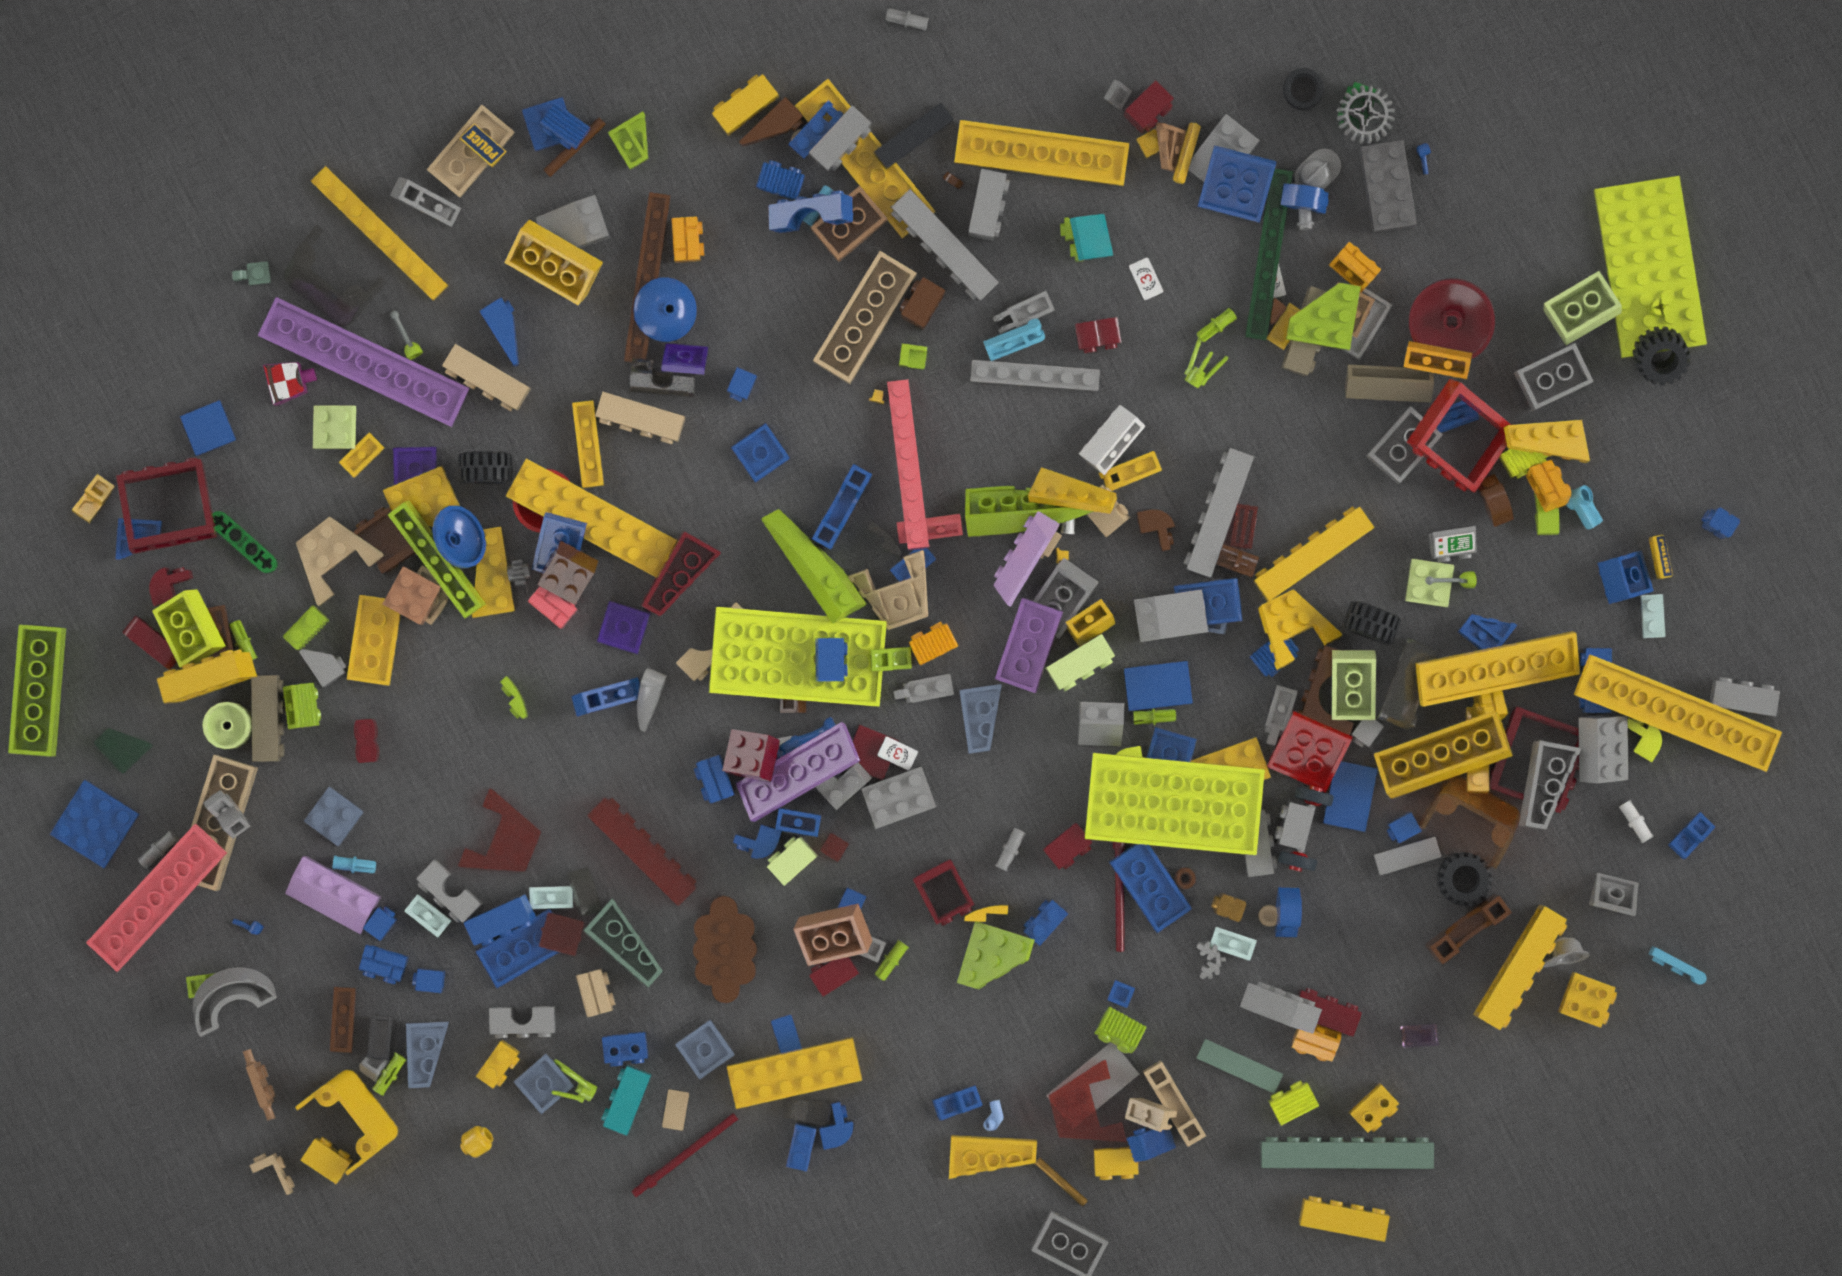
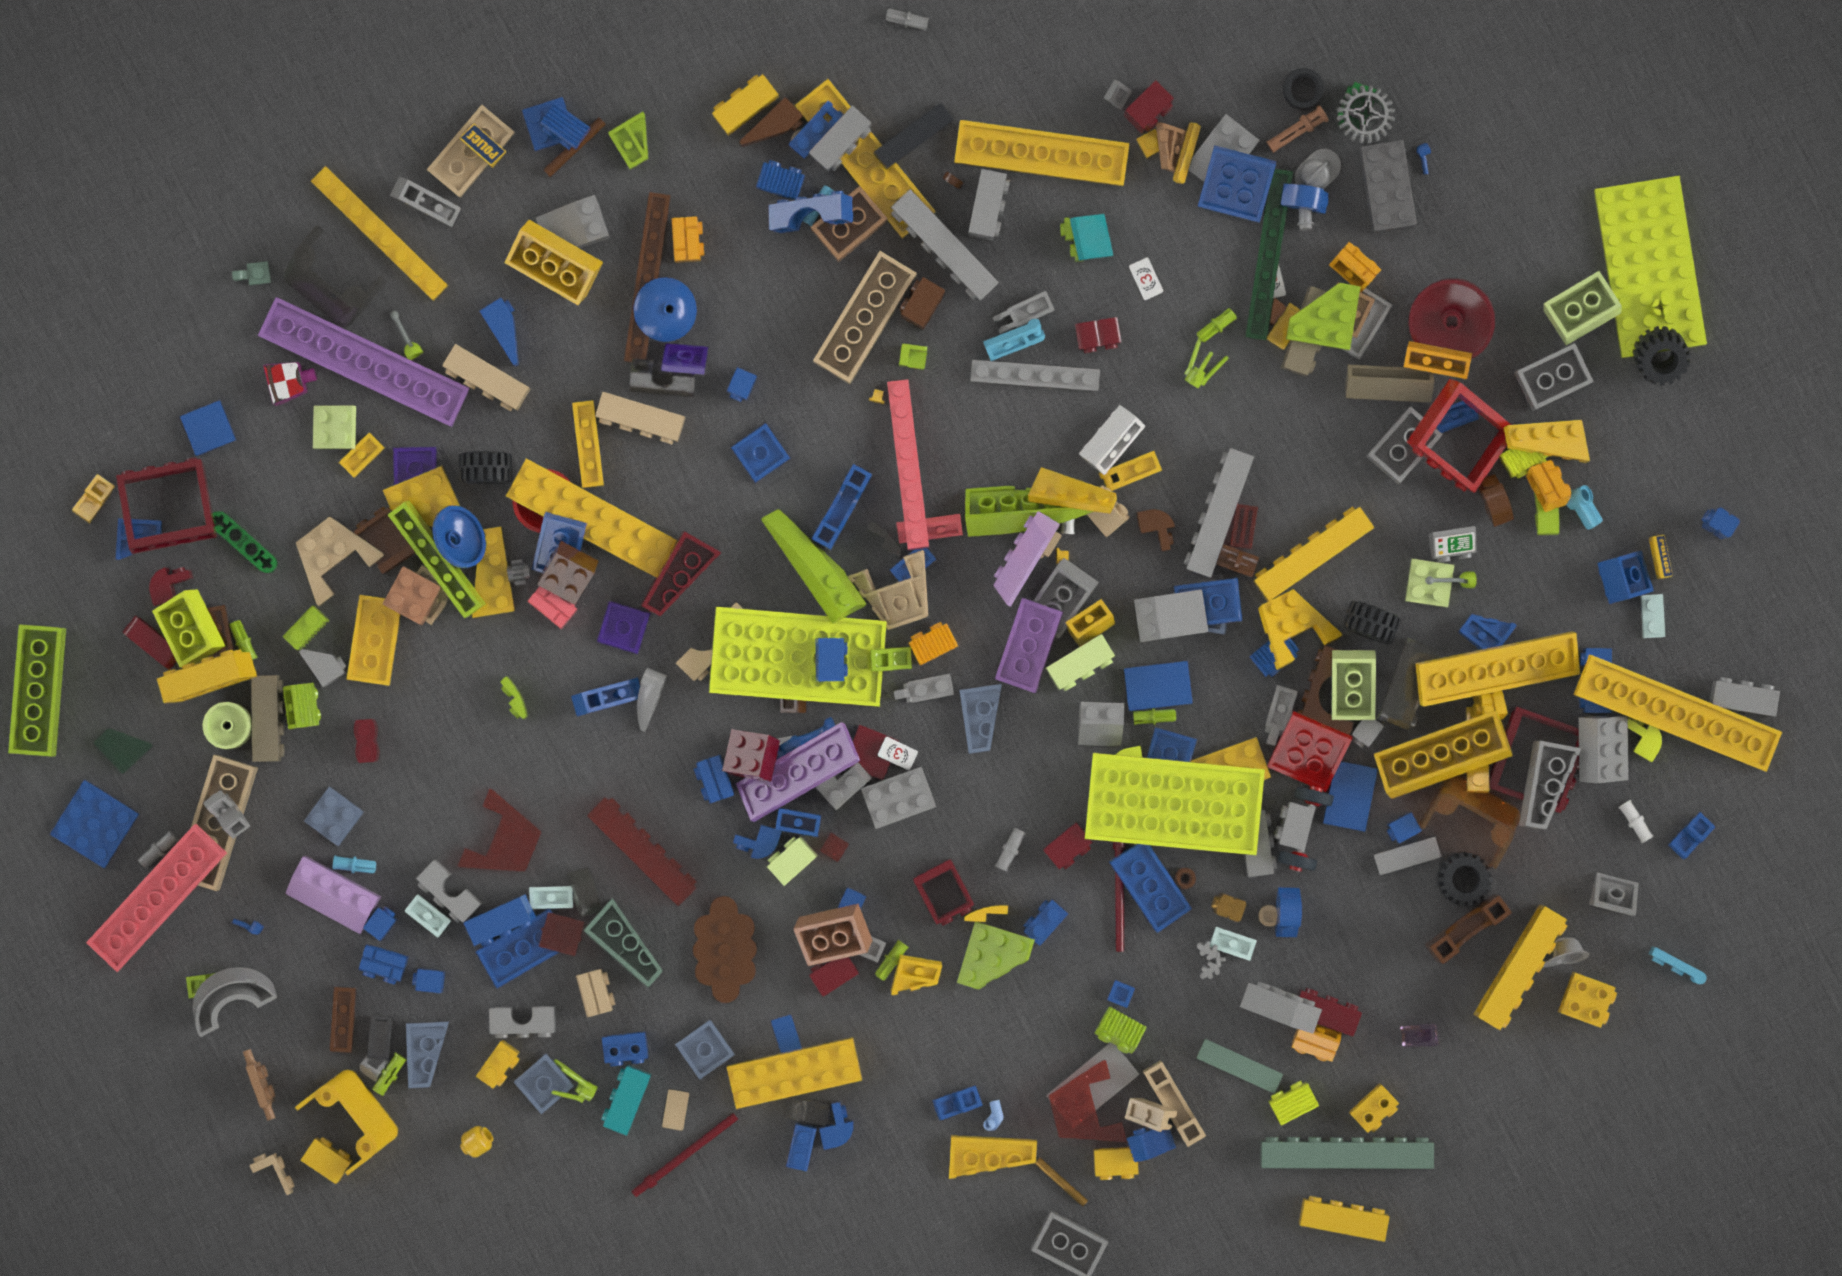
none -> yellow wing [891,955,942,995]
none -> nougat pin [1266,105,1329,153]

